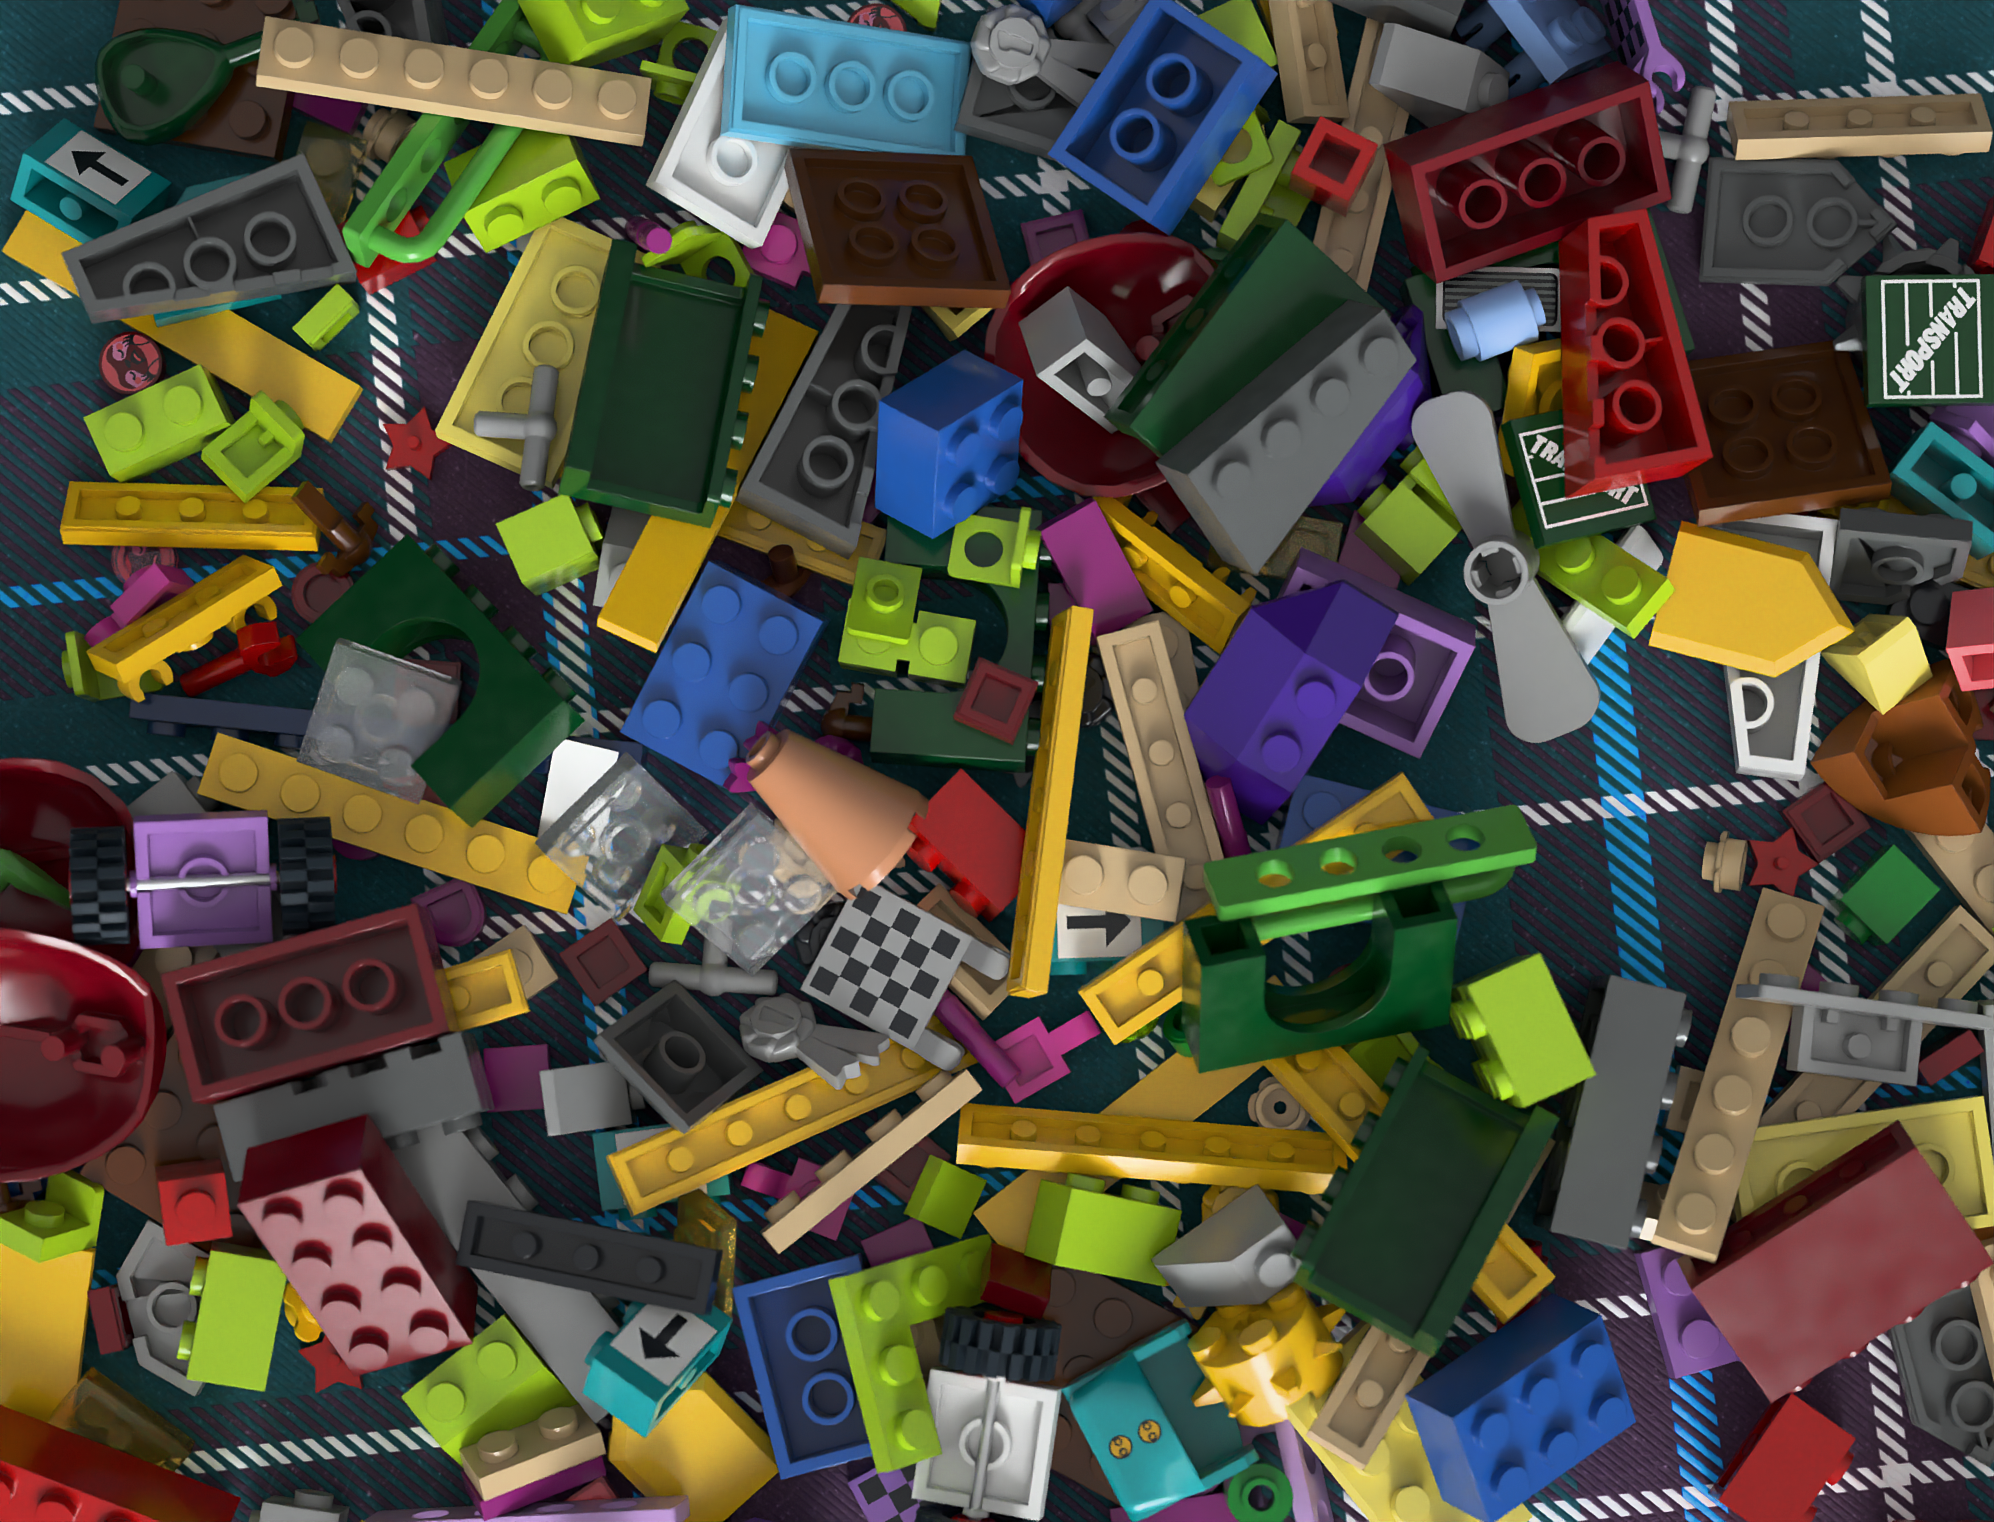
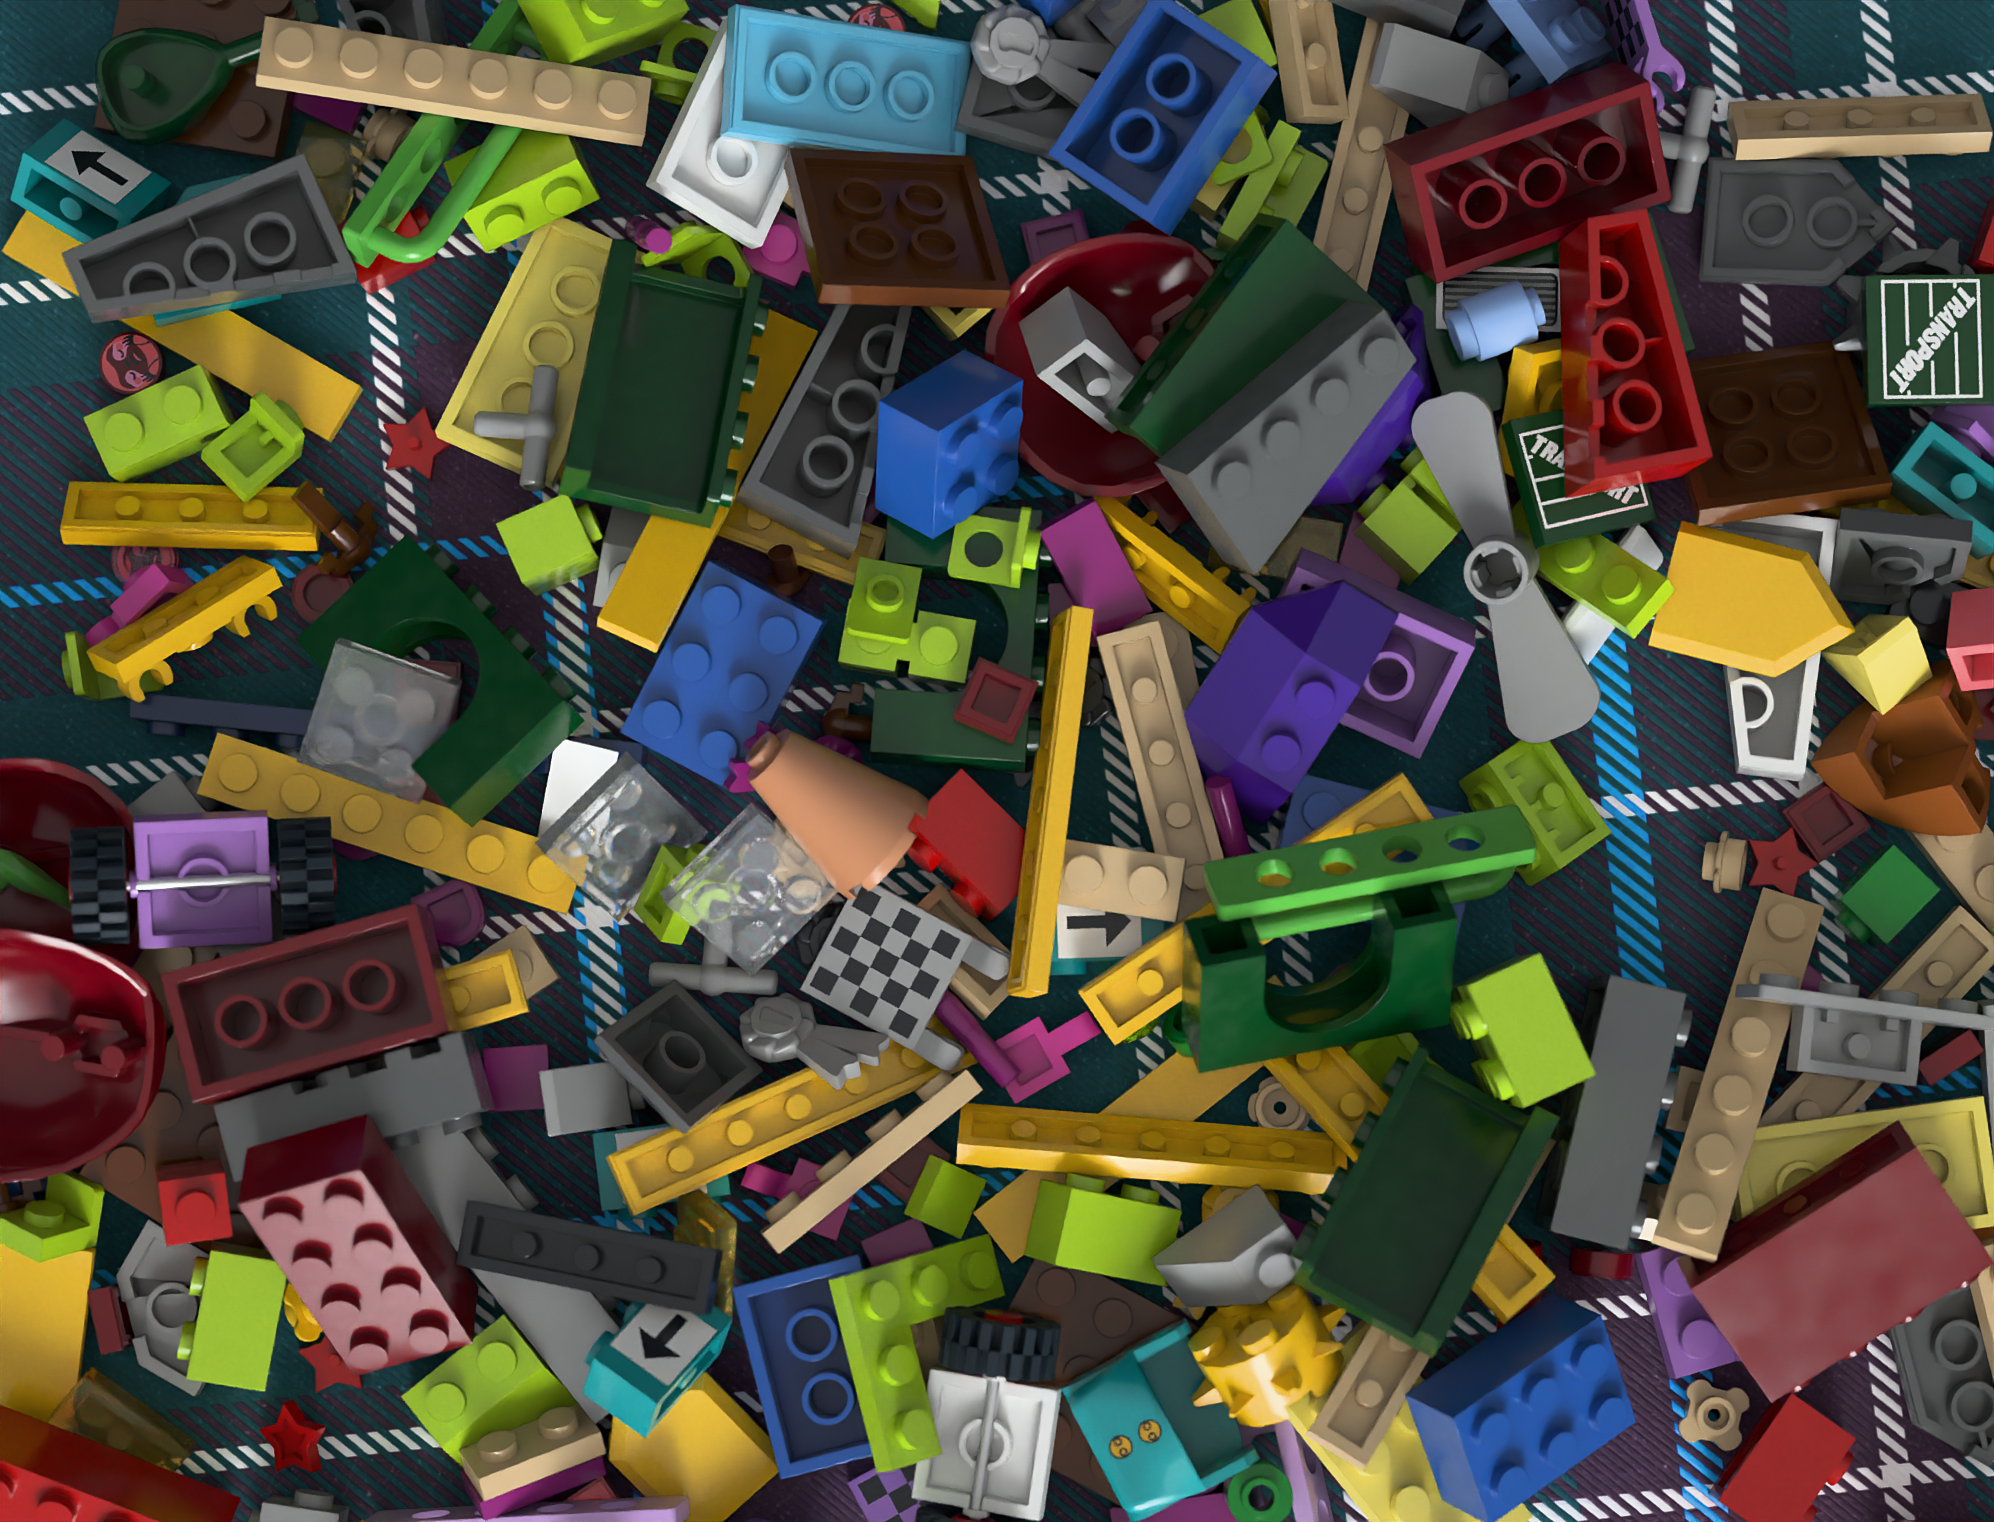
red bar [180,621,298,698] -> none
lime tile [292,283,361,352] -> none
dark red tile [559,917,649,1007] -> none
dark red tile [980,1243,1052,1320] -> none
red brick [1289,116,1378,217] -> none
none -> red piece [258,1399,326,1473]
none -> lime bracket [1459,739,1612,886]
none -> dark red tile [1569,1248,1635,1280]
none -> tan plate [1678,1379,1750,1451]

